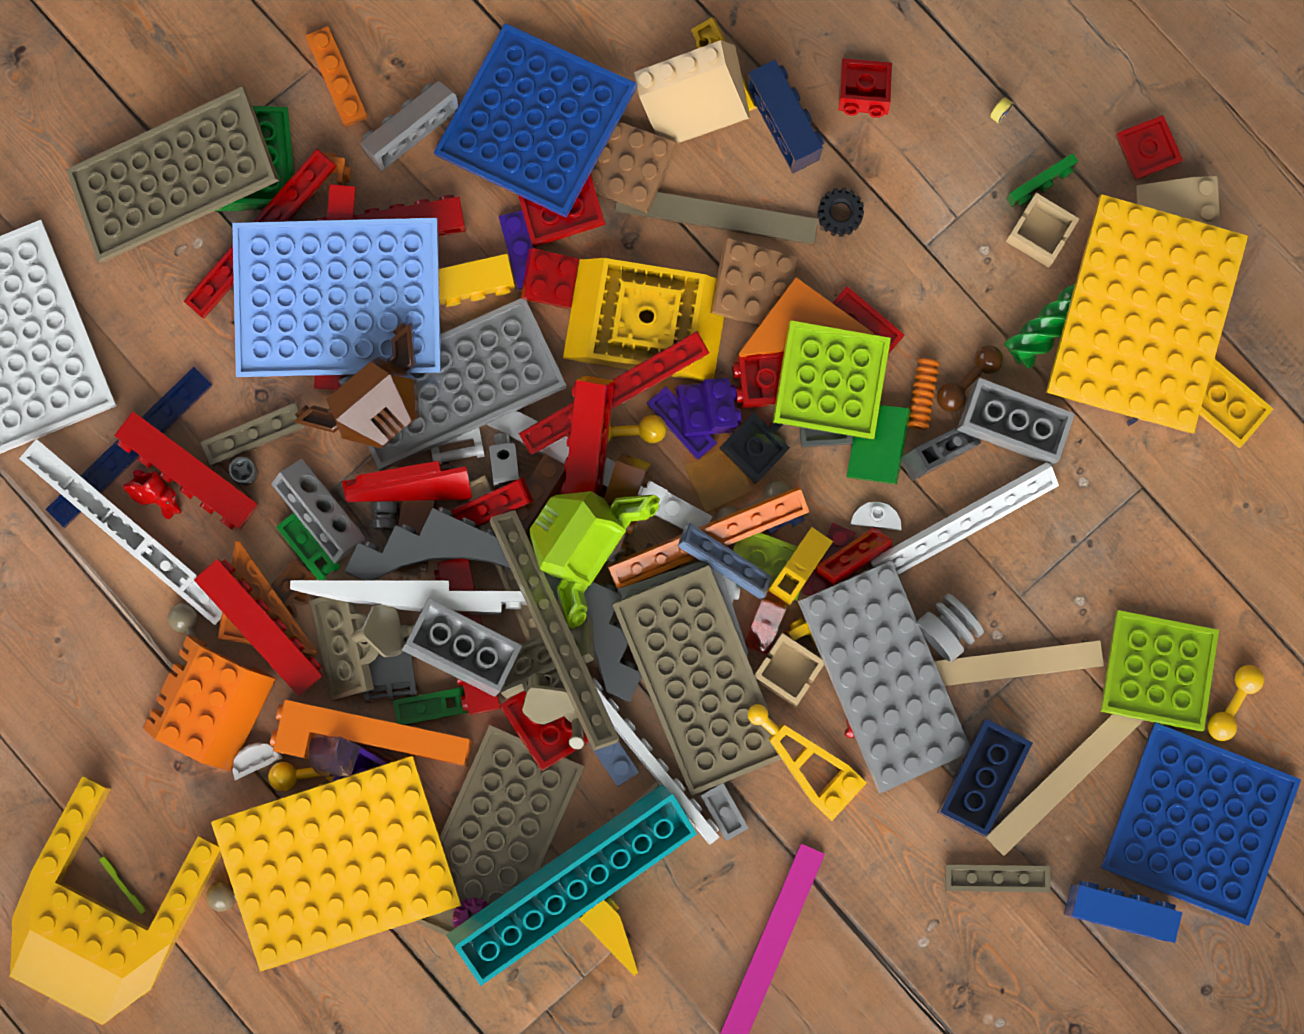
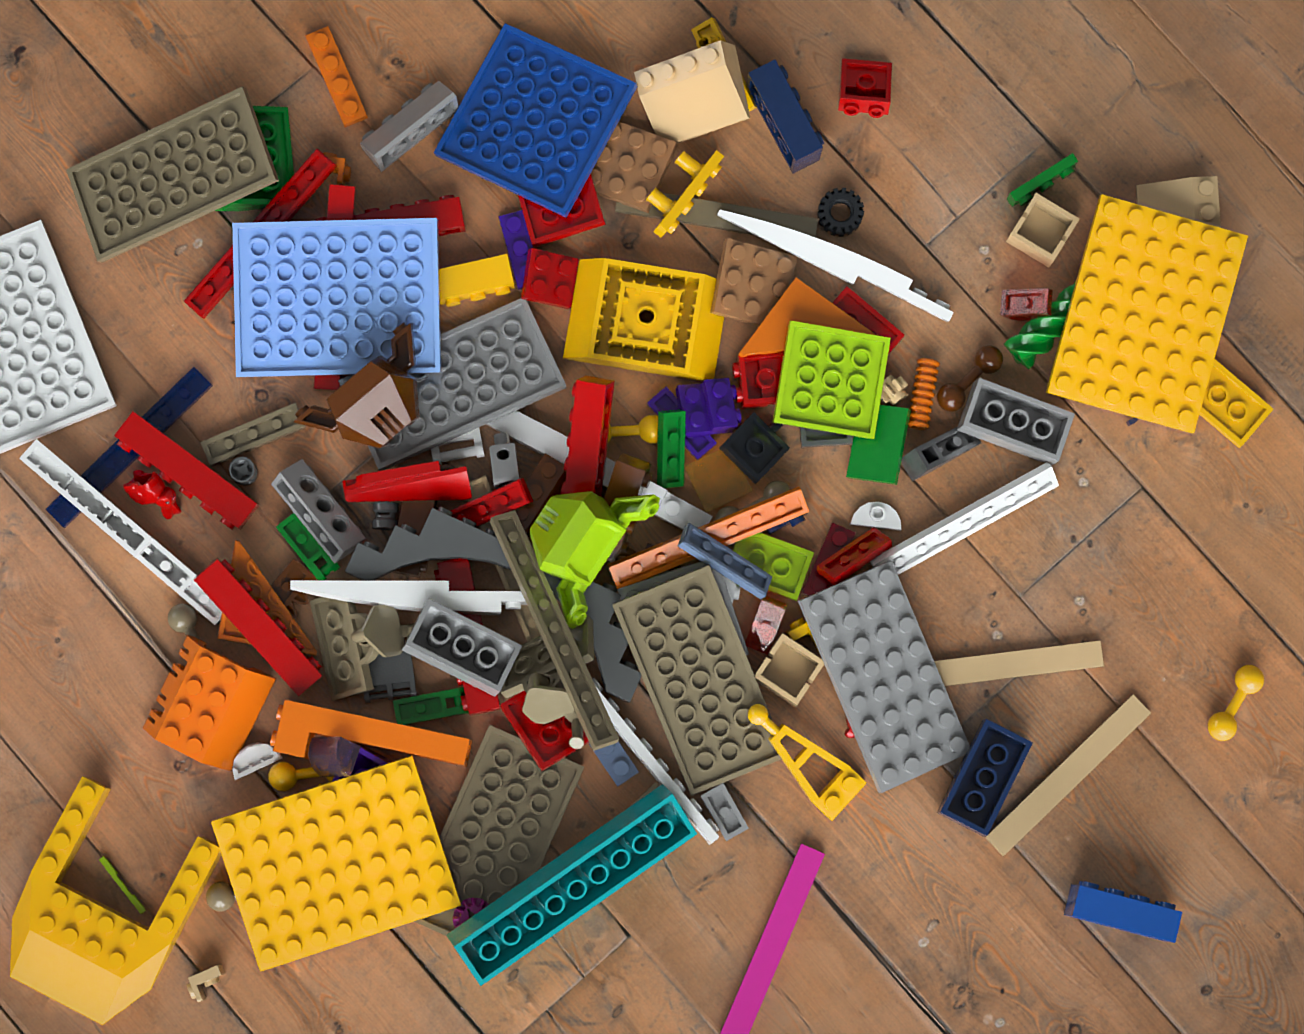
red tile [518,331,710,456] -> none
yellow slope [579,897,638,976] -> none
yellow slope [769,527,833,605] -> none
light grey wheel [916,593,984,663] -> none
dark tan plate [945,865,1050,892] -> none
light yellow tile [991,97,1013,123] -> none
lime plate [1100,610,1219,732] -> none
blue plate [1100,722,1301,926] -> none
red plate [1115,115,1183,181] -> none
none -> tan bracket [187,964,225,1002]
none -> yellow plate [646,150,724,238]
none -> green plate [657,409,686,489]
none -> white slope [717,210,954,322]
none -> tan gear [881,375,908,407]
none -> clear red plate [1000,288,1053,321]

